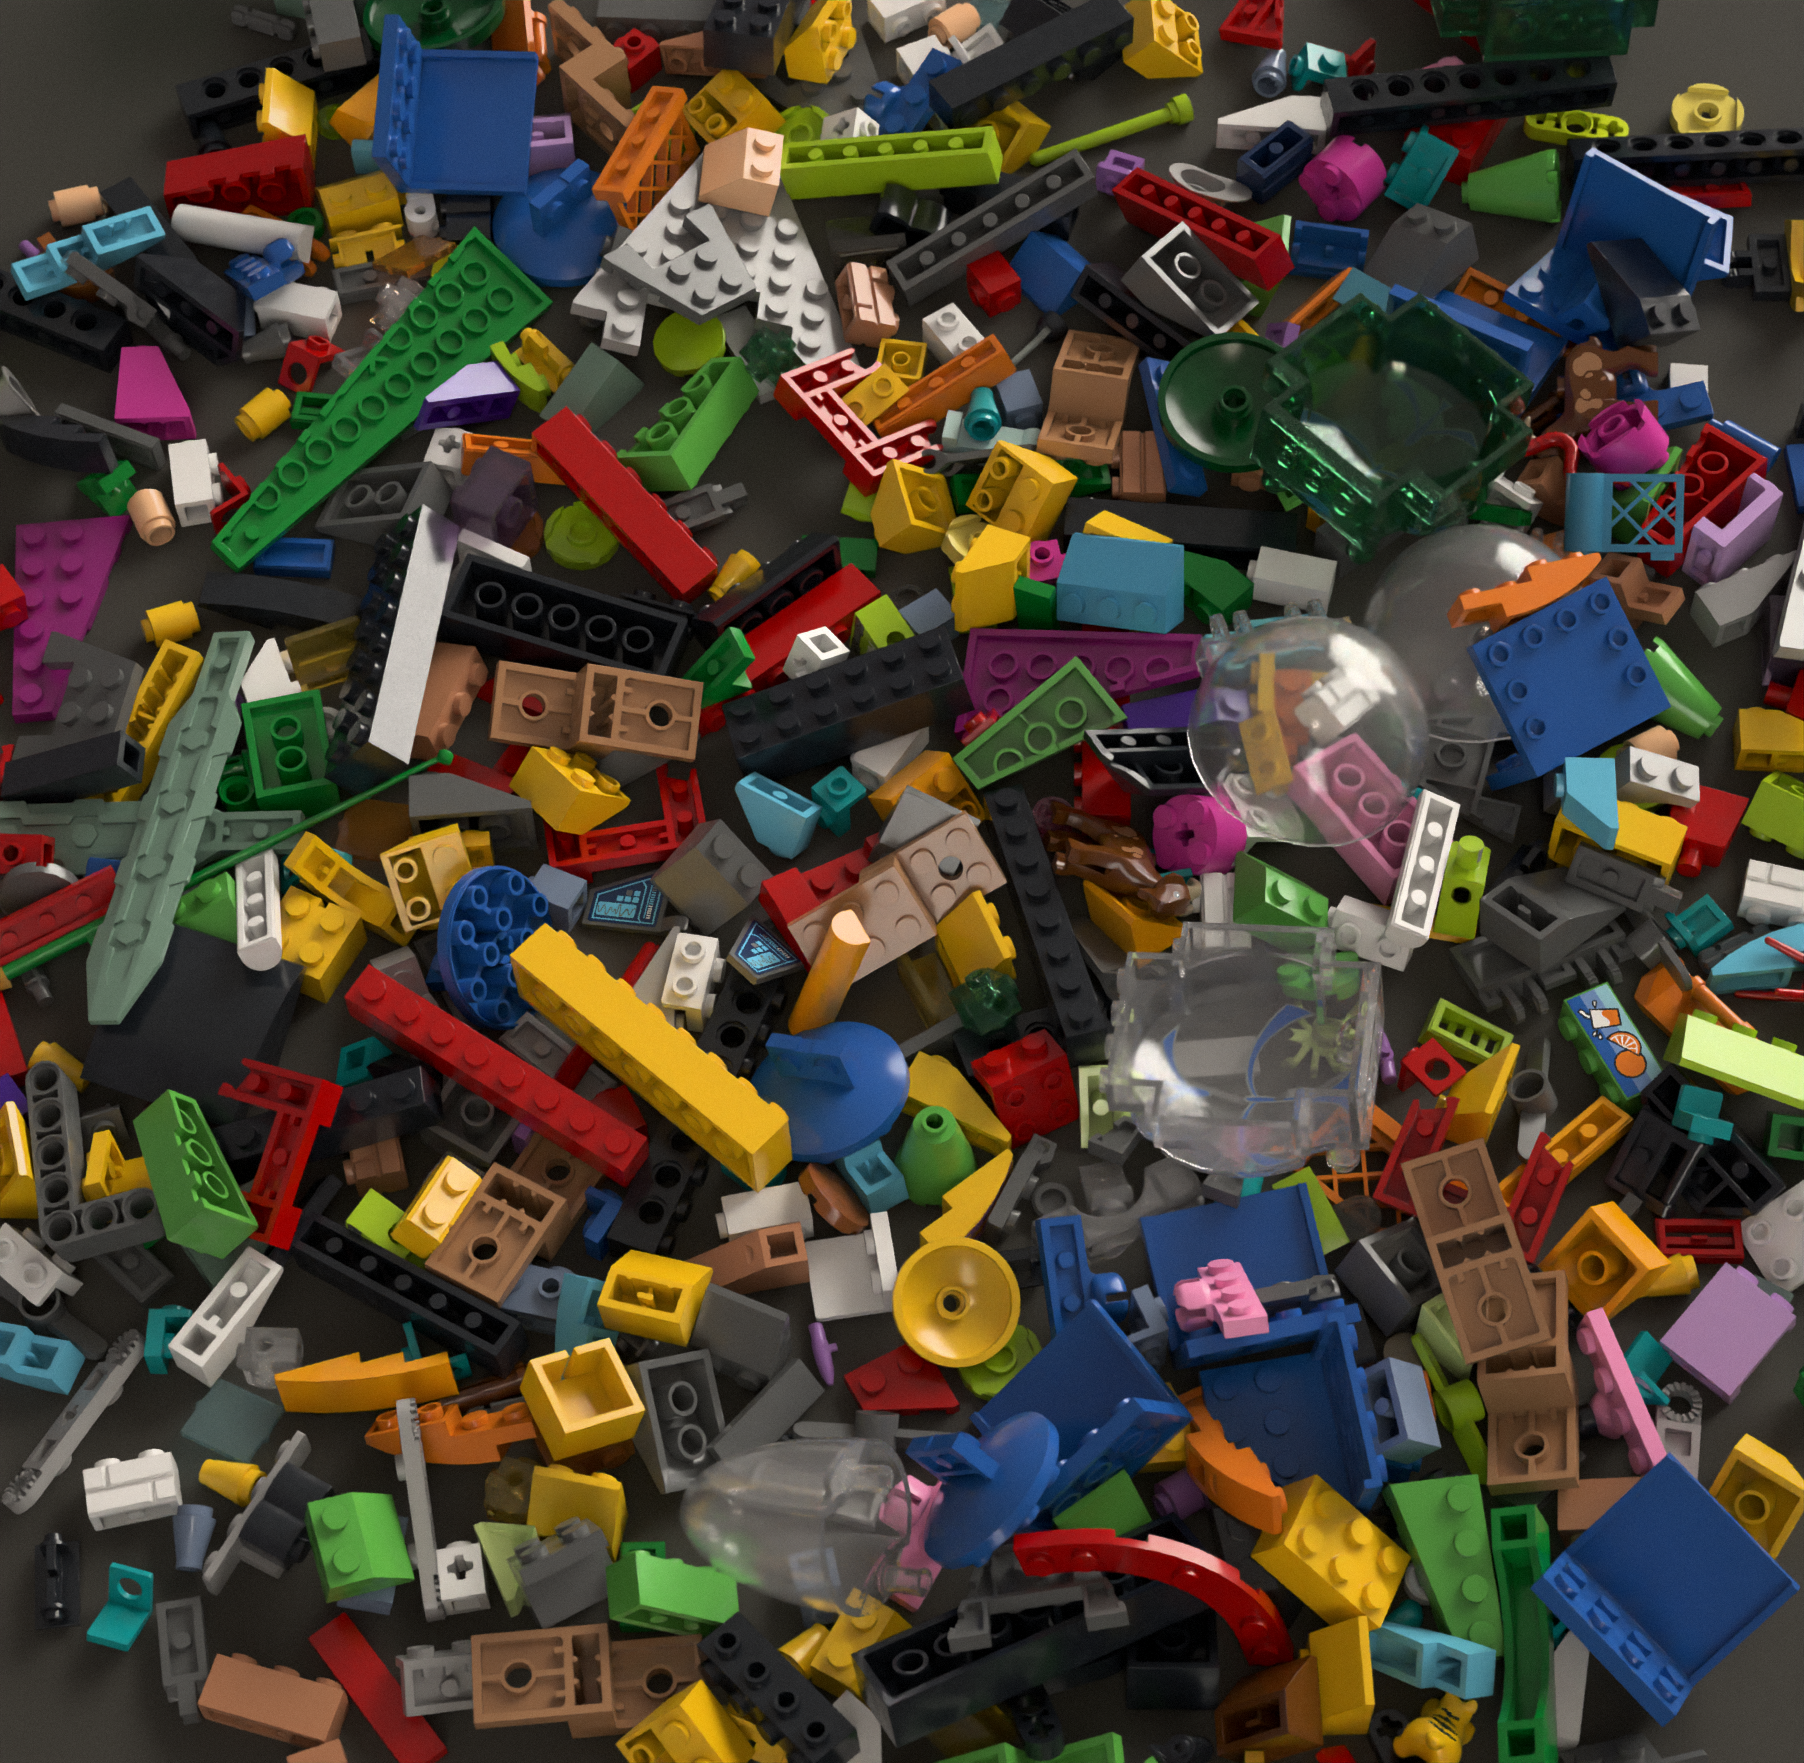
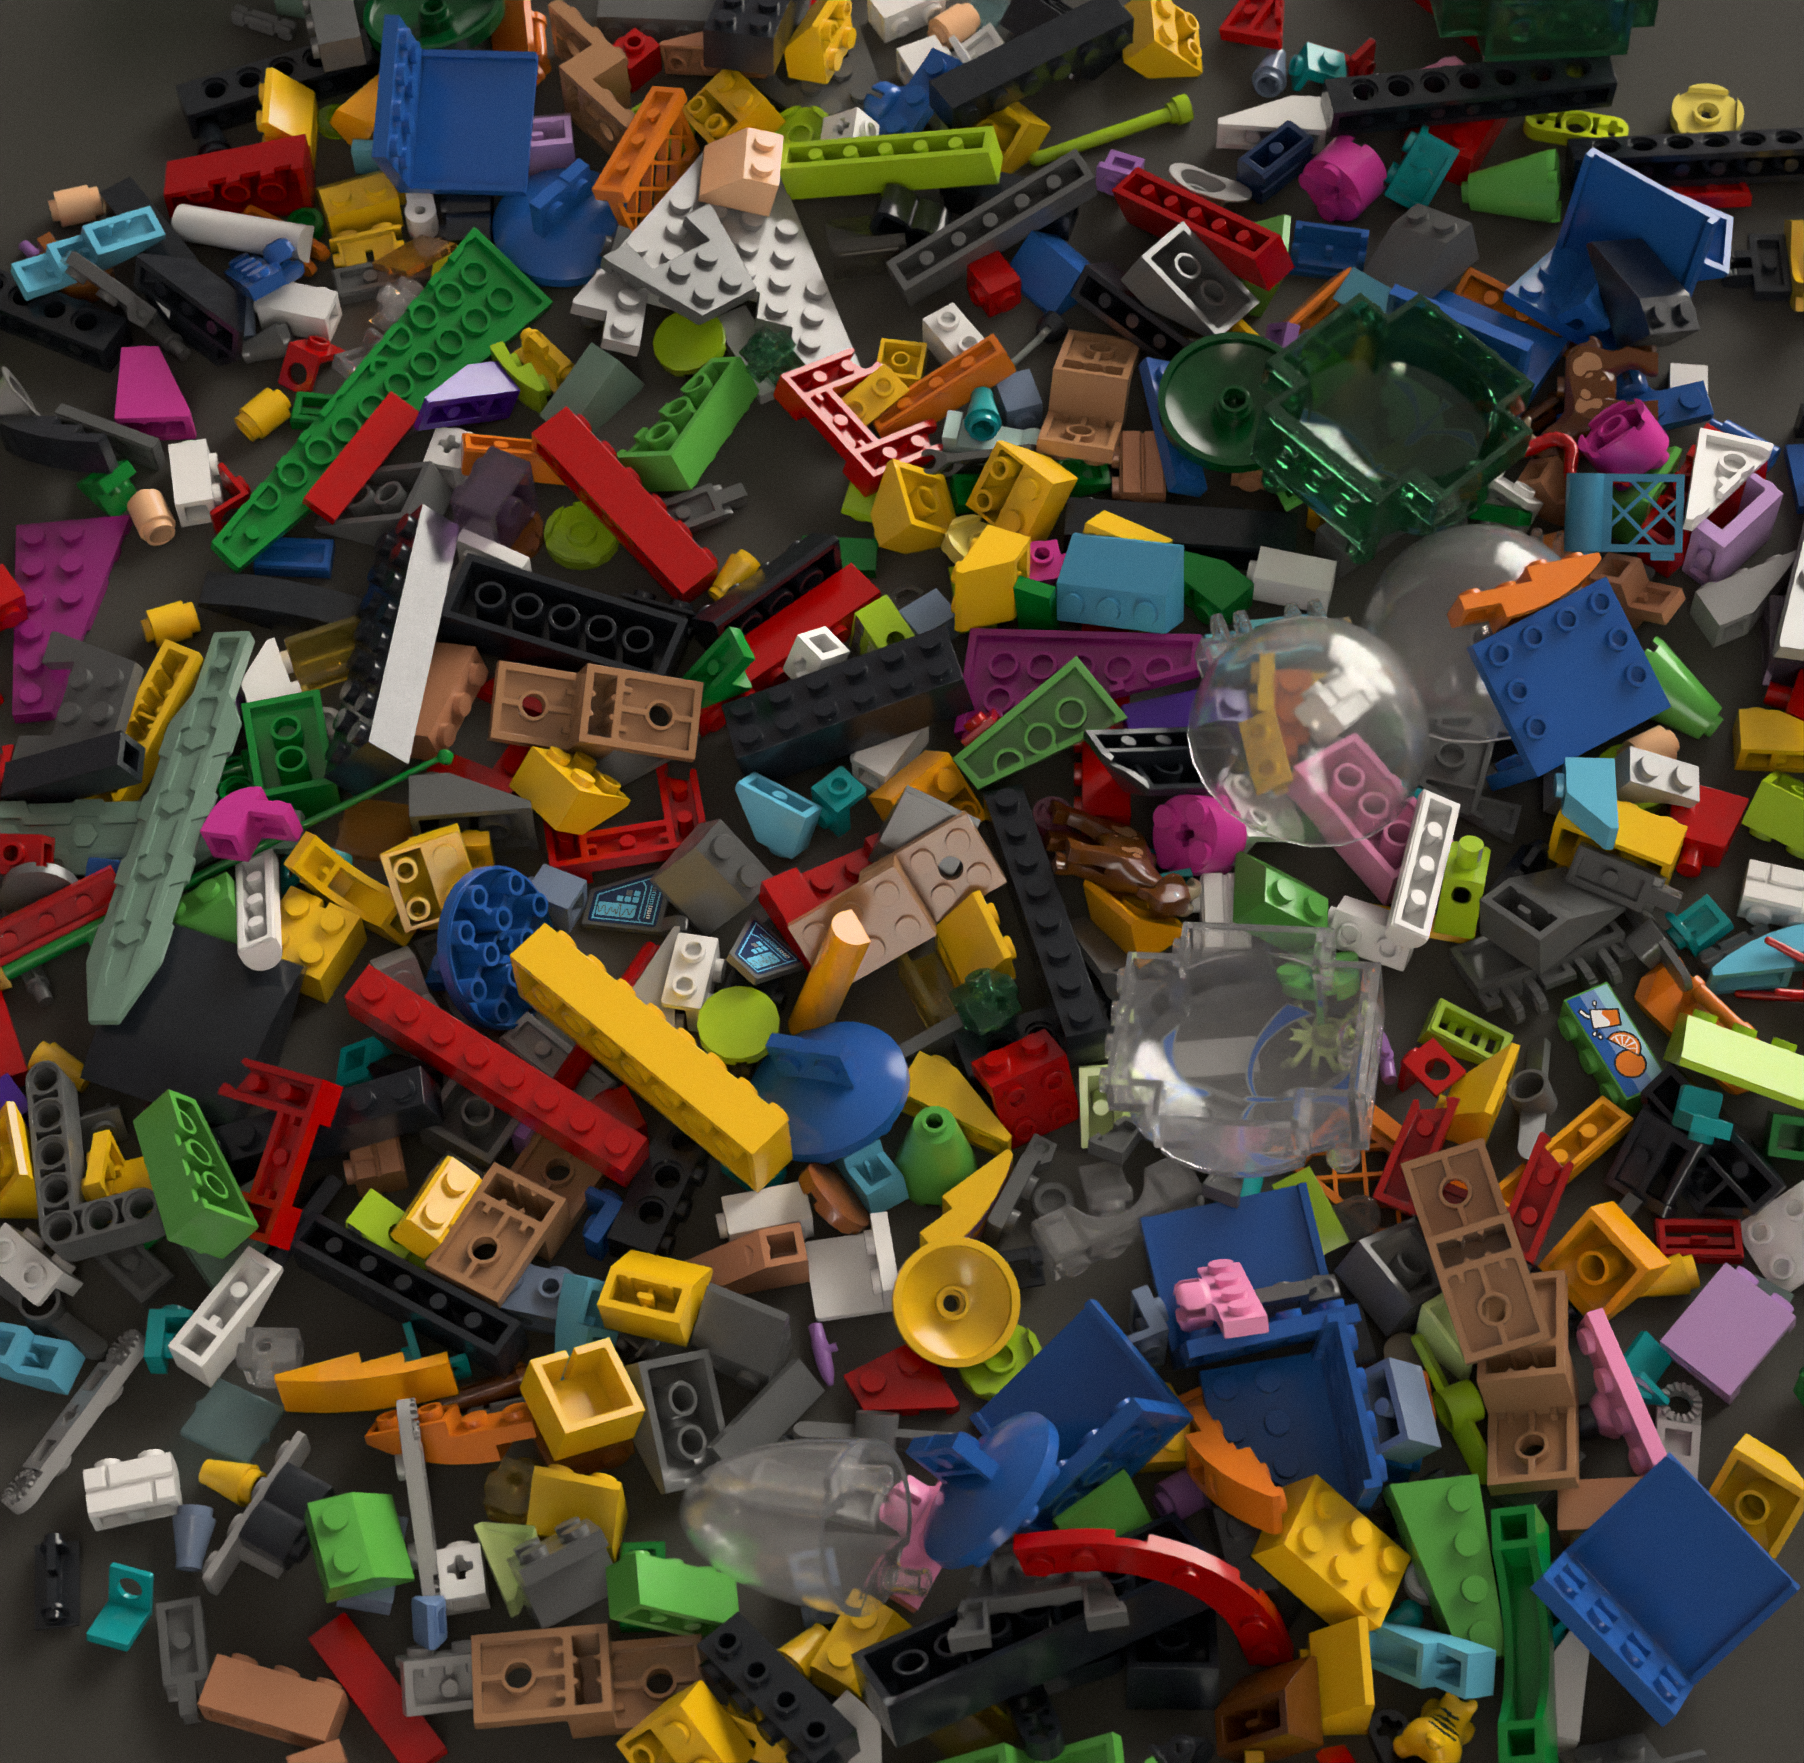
nougat brick [835,262,899,349] -> none
blue plate [1035,1214,1128,1340] -> none
none -> dark pink brick [200,786,304,862]
none -> red tile [302,391,419,525]
none -> medium blue slope [411,1595,447,1650]
none -> lime tile [697,986,780,1065]
none -> white wing [1683,428,1773,531]

